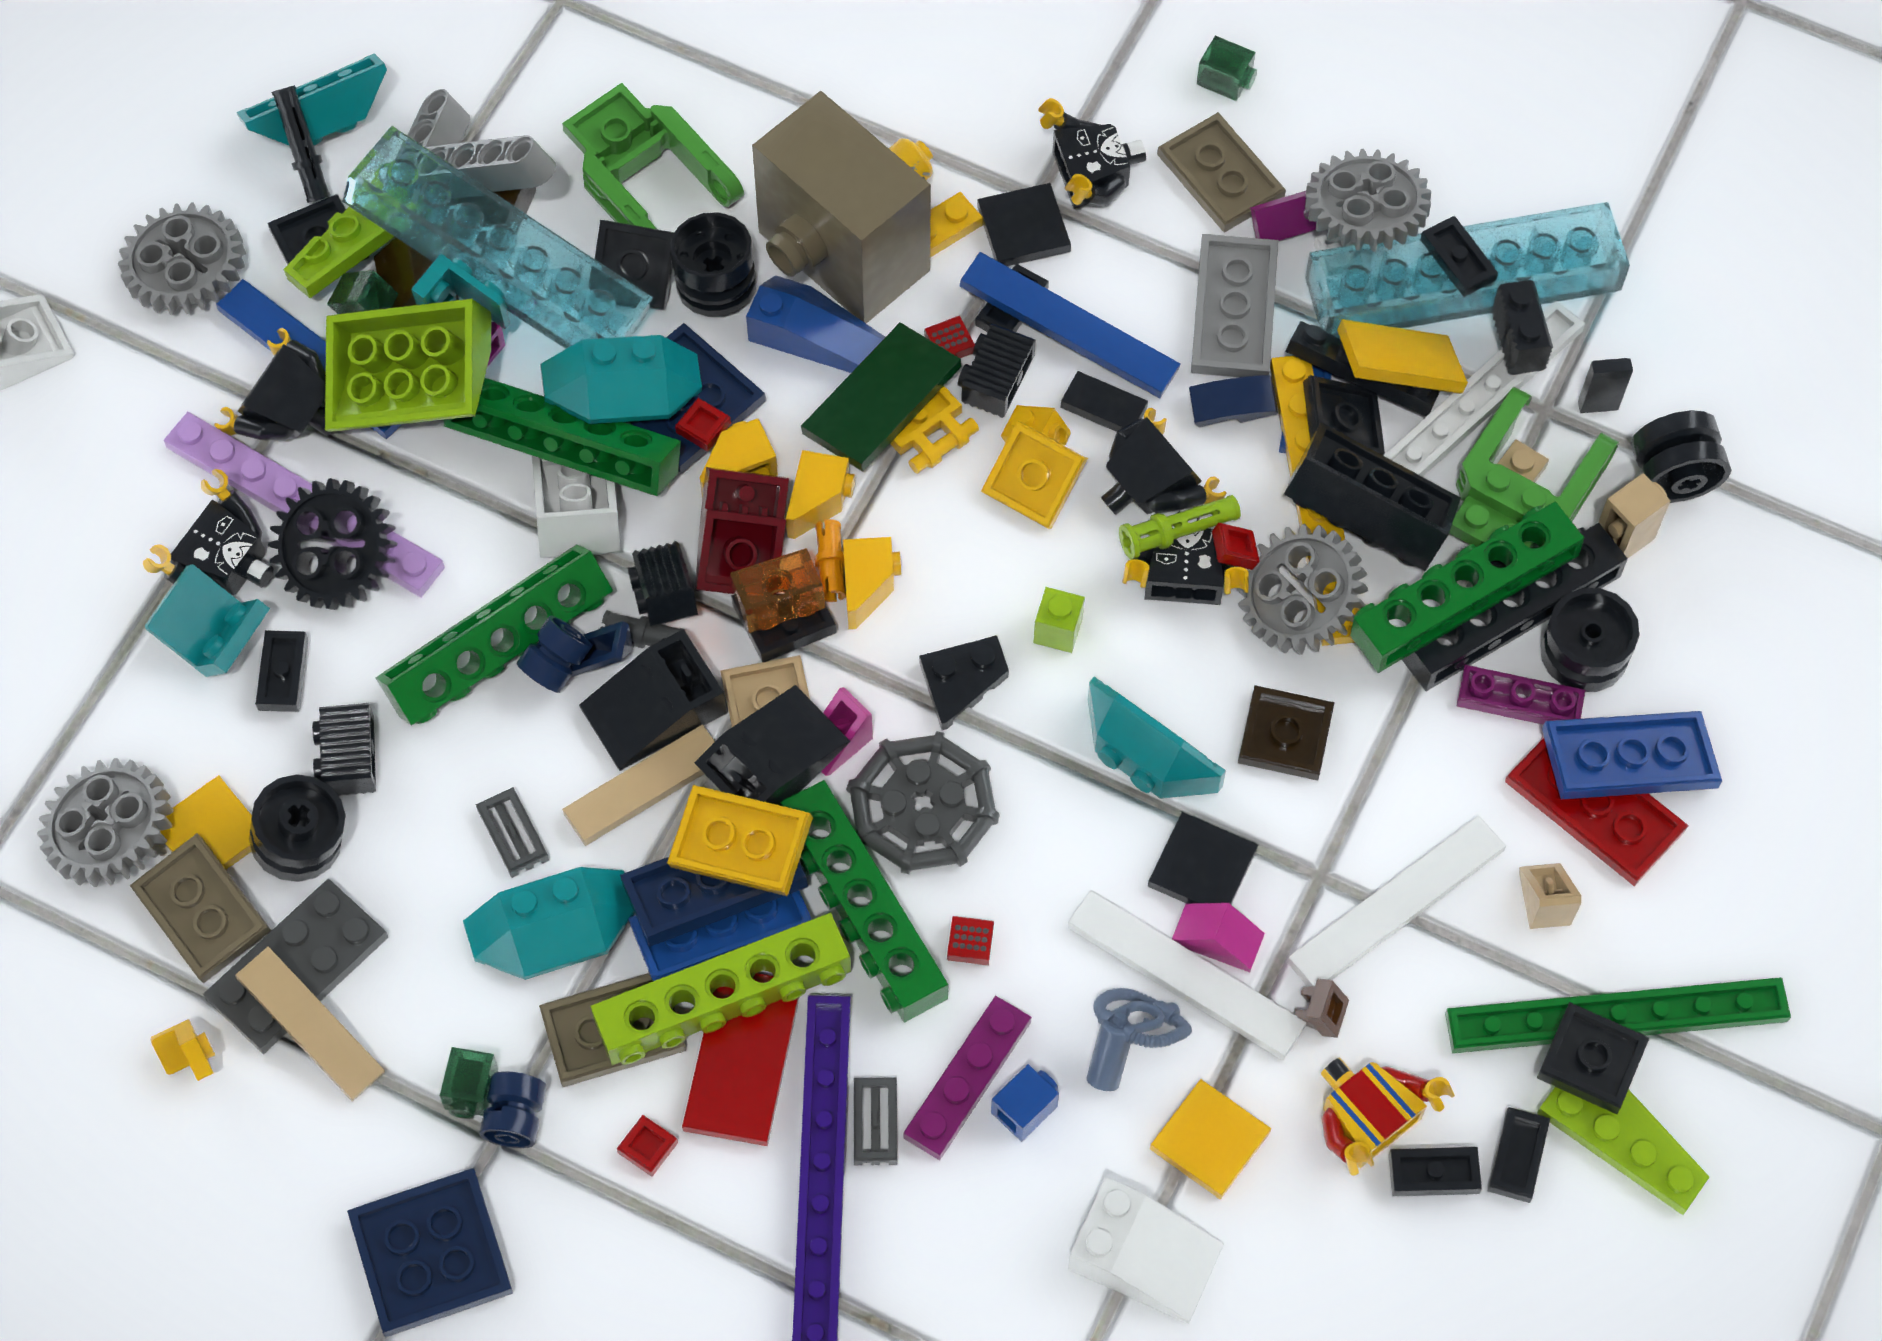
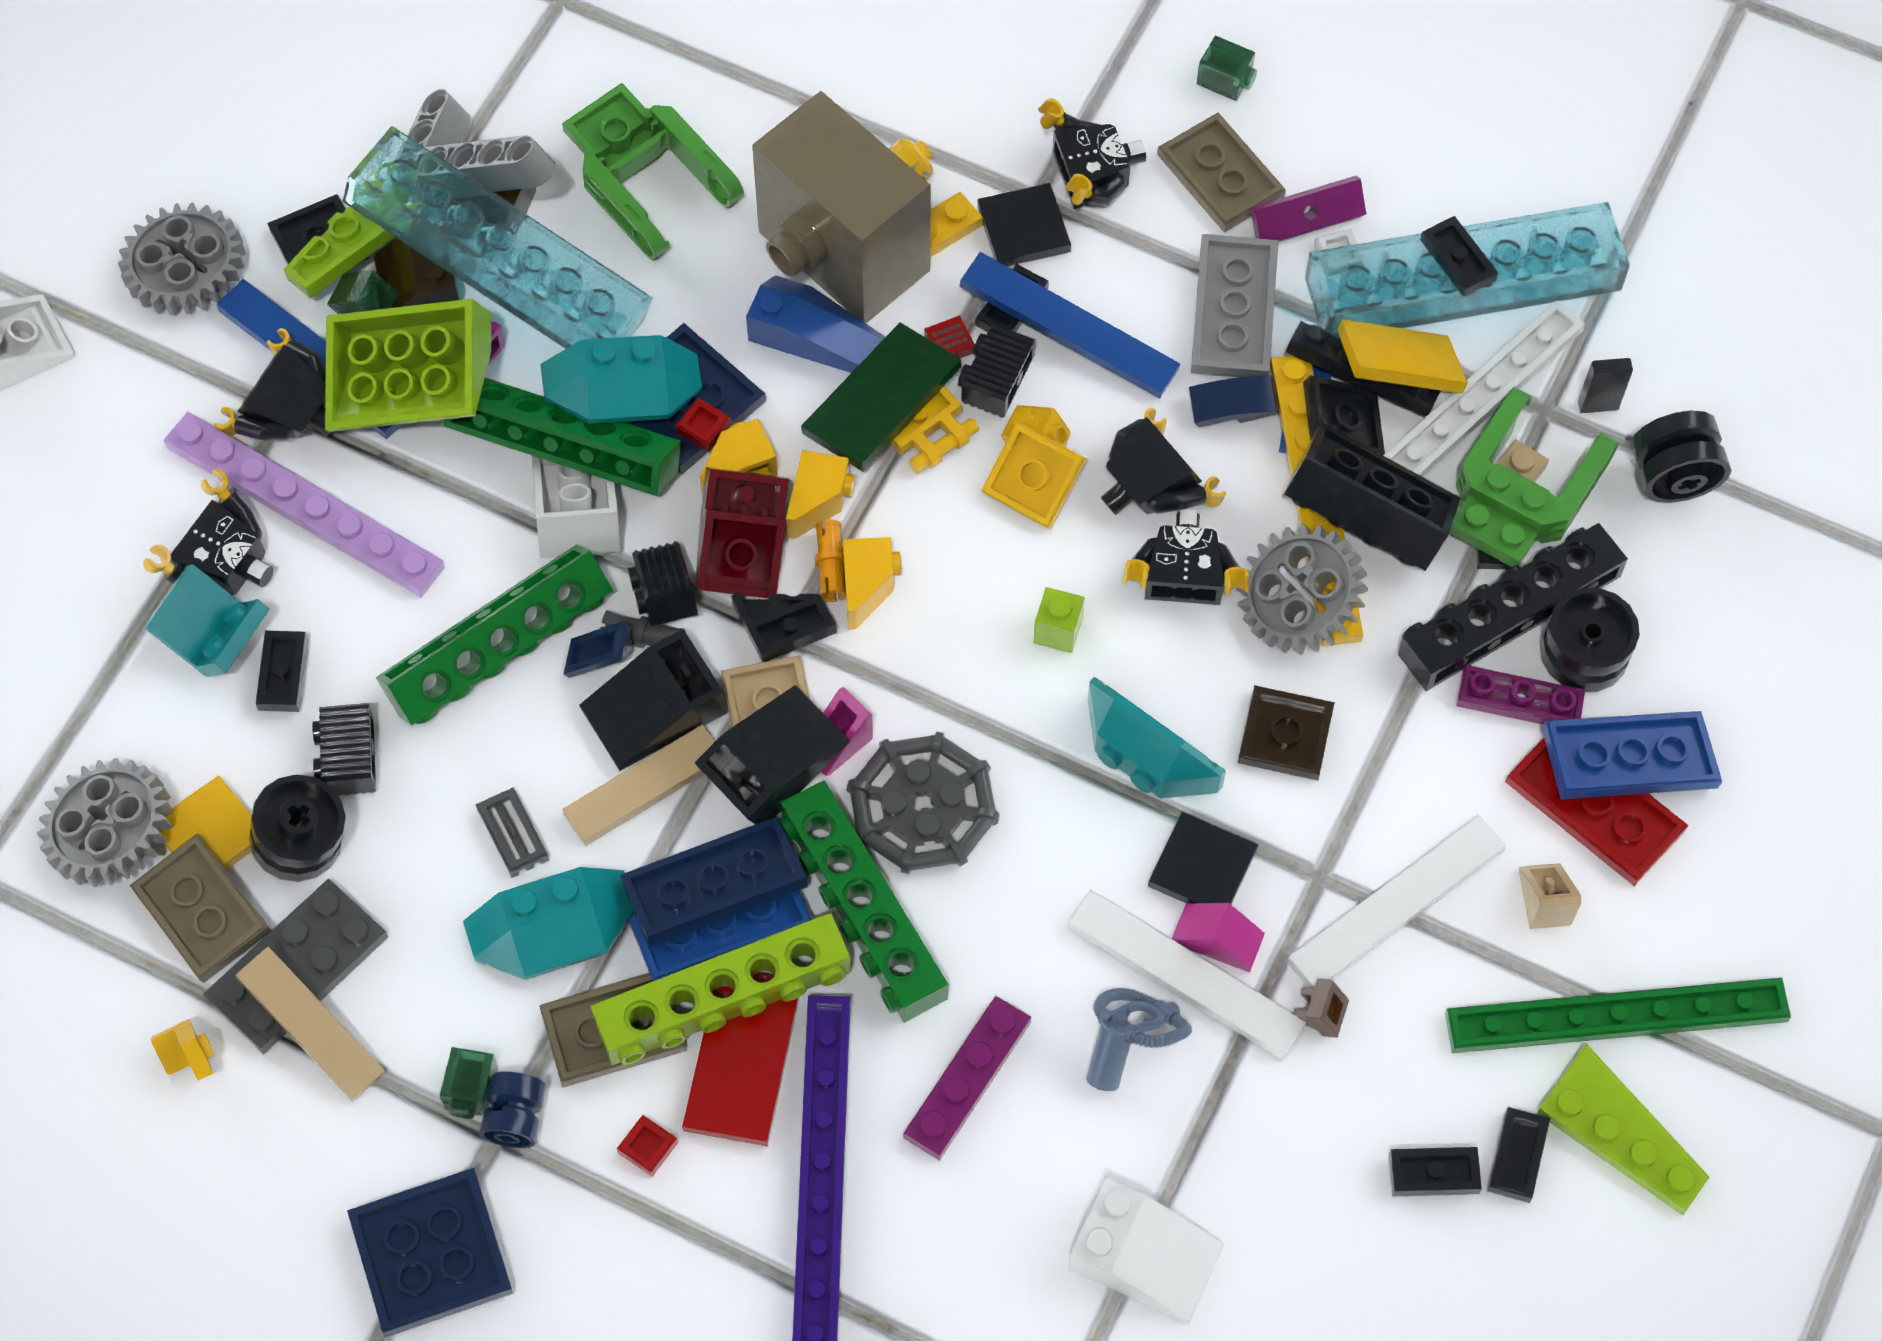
teal wedge [236,53,387,146] -> none
black gear [268,478,397,610] -> none
black pin [271,85,331,203] -> none
teal bracket [411,253,510,329] -> none
dark blue wheel [516,616,593,693] -> none
black tile [589,220,675,310] -> none
yellow tile [667,785,813,896] -> none
black wheel [670,212,756,317] -> none
clear orange brick [730,548,826,633] -> none
dark grey tile [854,1077,897,1166] -> none
black wing [919,635,1009,731] -> none
red tile [947,916,994,966] -> none
blue brick [991,1064,1059,1142] -> none
black tile [1060,371,1148,432] -> none
lime pin [1119,495,1241,559] -> none
yellow tile [1150,1079,1271,1200] -> none
red tile [1212,522,1260,570] -> none
light grey gear [1305,148,1431,252] -> none
torso [1321,1057,1455,1176] -> none
green brick [1350,501,1584,673] -> none
black brick [1491,280,1554,375] -> none
black tile [1537,1002,1650,1114] -> none
tan brick [1598,473,1671,558] -> none

